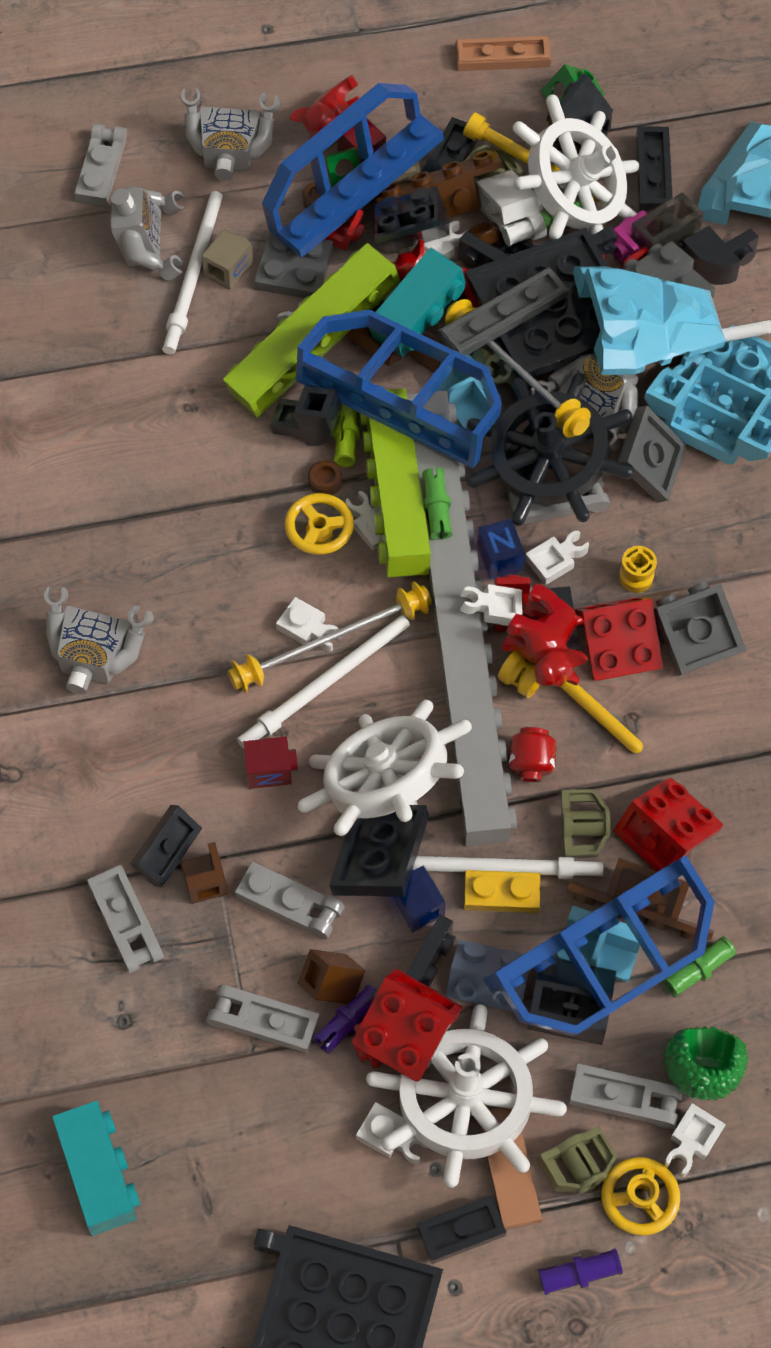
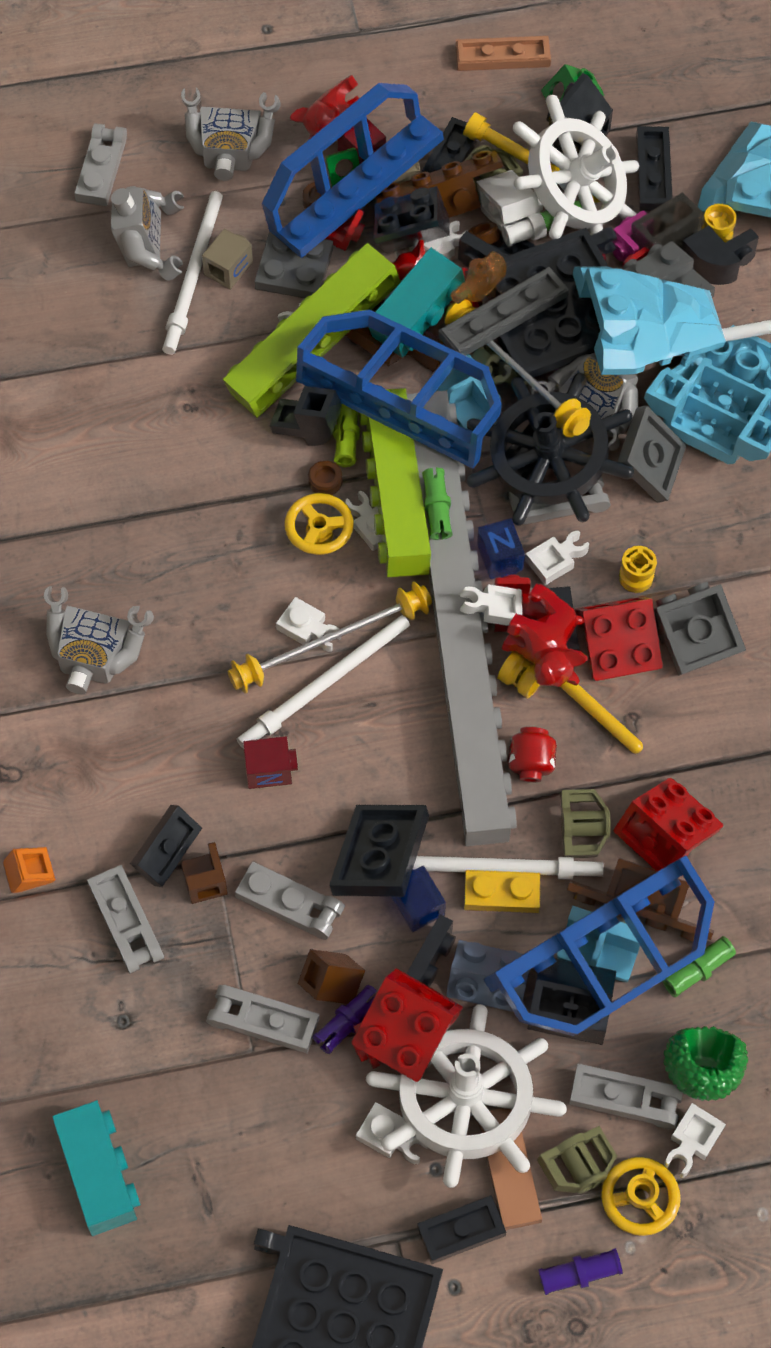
white piece [298,699,472,836] -> none
none -> orange slope [3,847,56,893]
none -> clear orange piece [451,251,507,304]
none -> yellow wheel [701,204,736,243]

